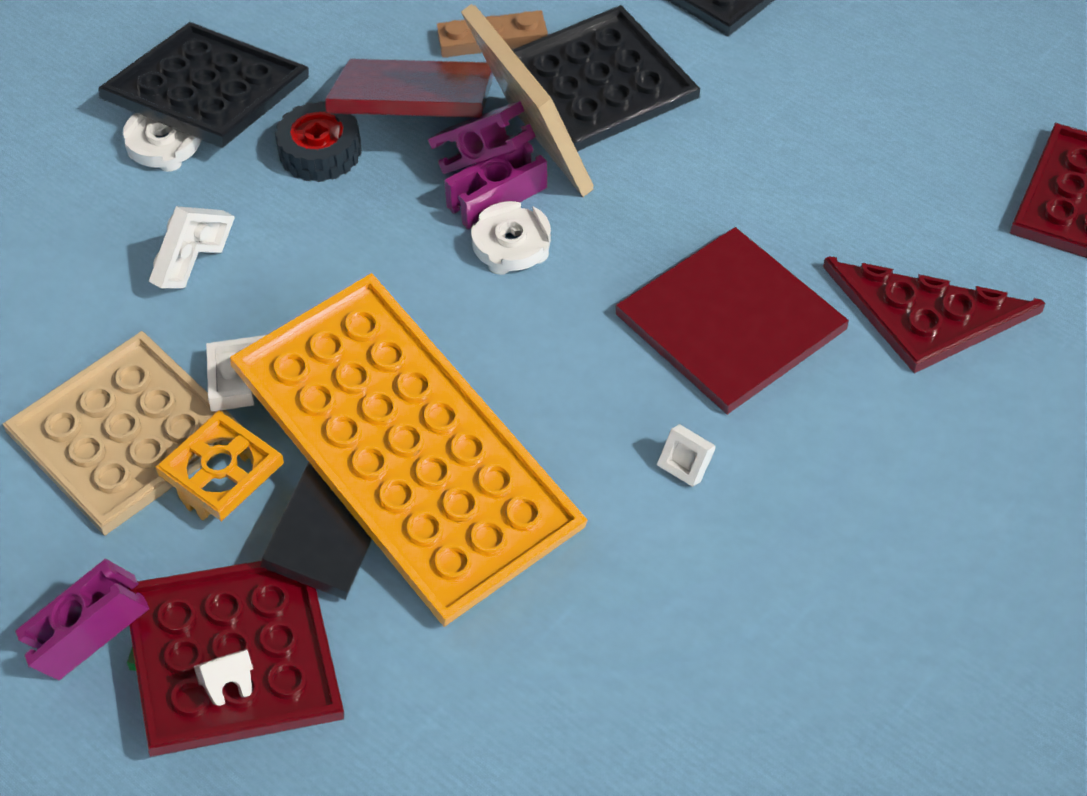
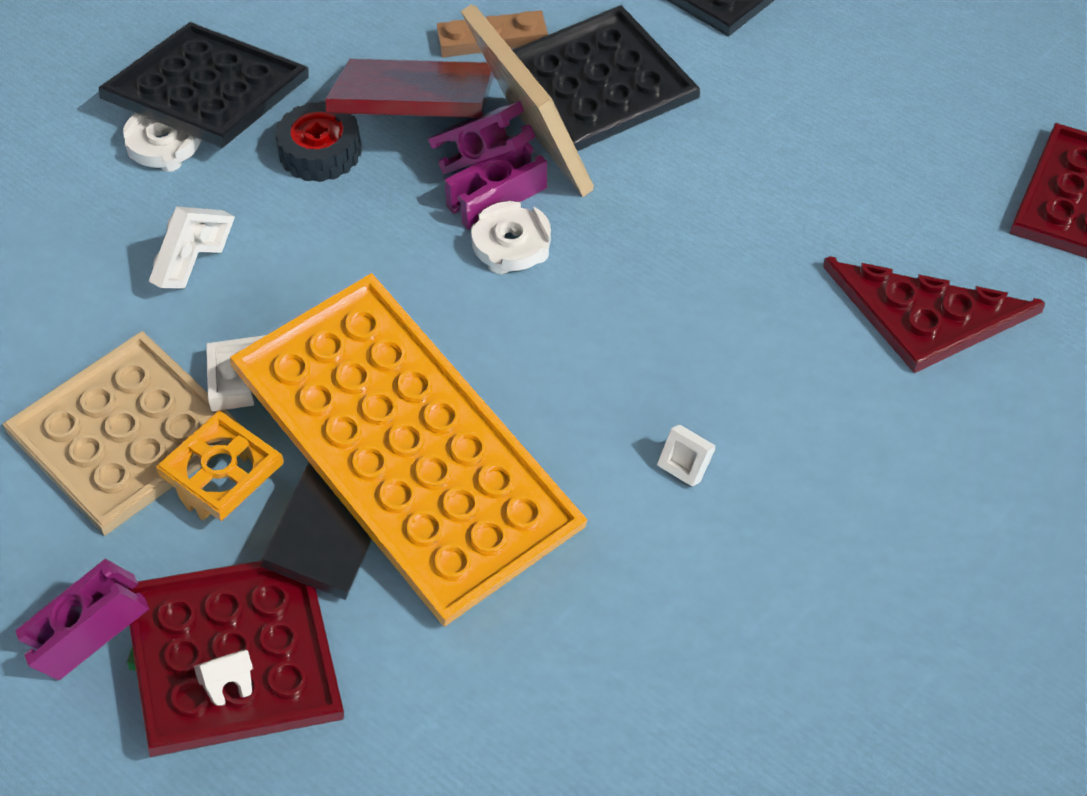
dark red tile [616,227,849,415] -> none

